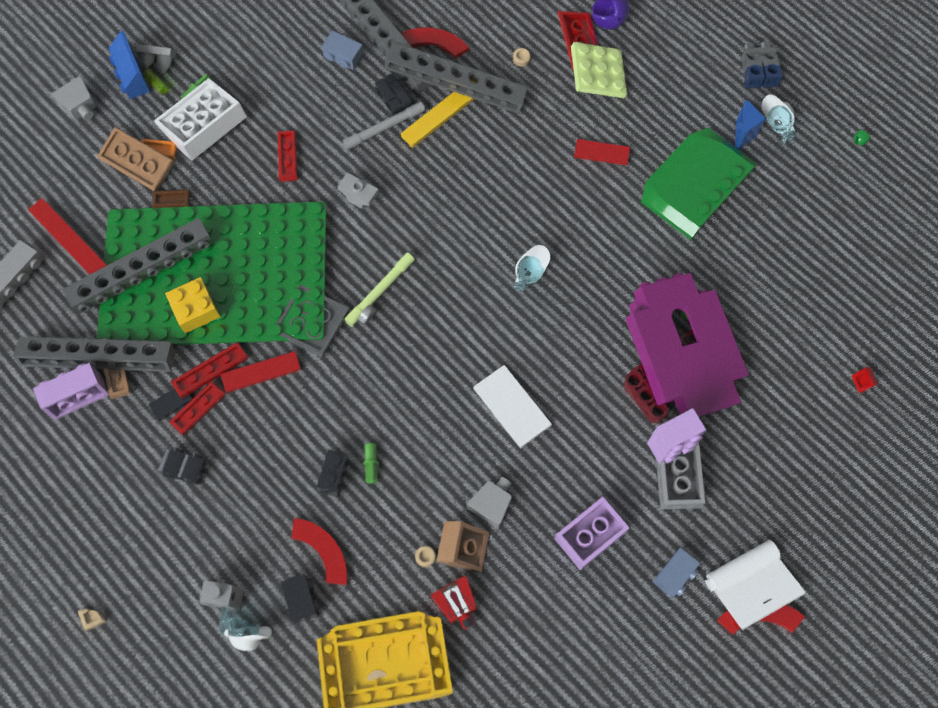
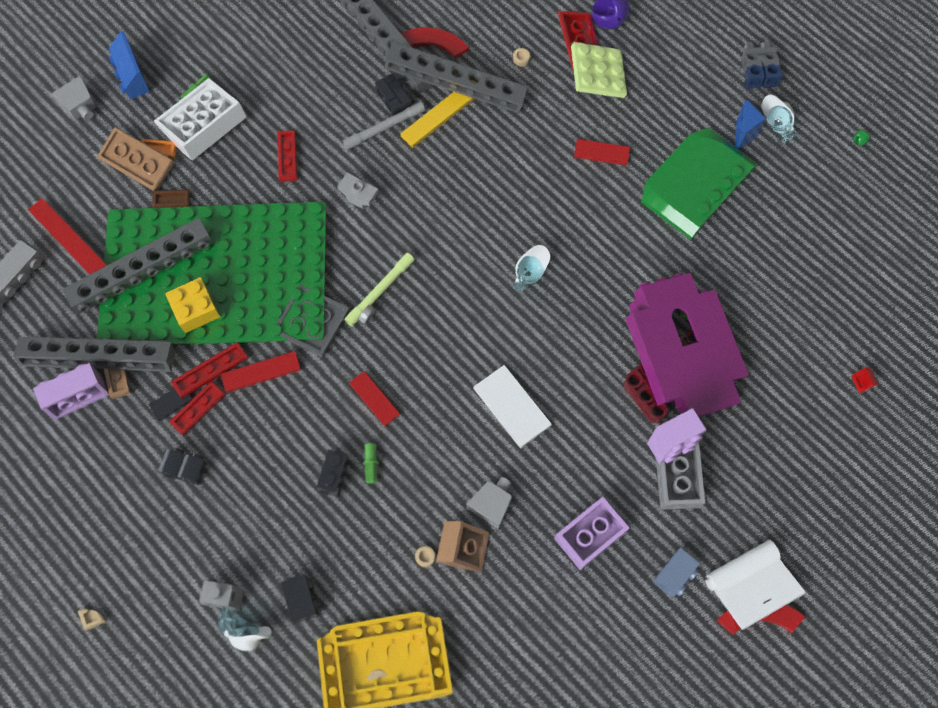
light grey tile [136,44,176,74] -> none
clear neon green axle [143,69,169,95] -> none
red tile [291,518,348,585] -> none
sand blue brick [322,31,364,70] -> none
torso [431,576,477,630] -> none
none -> red tile [349,371,400,427]

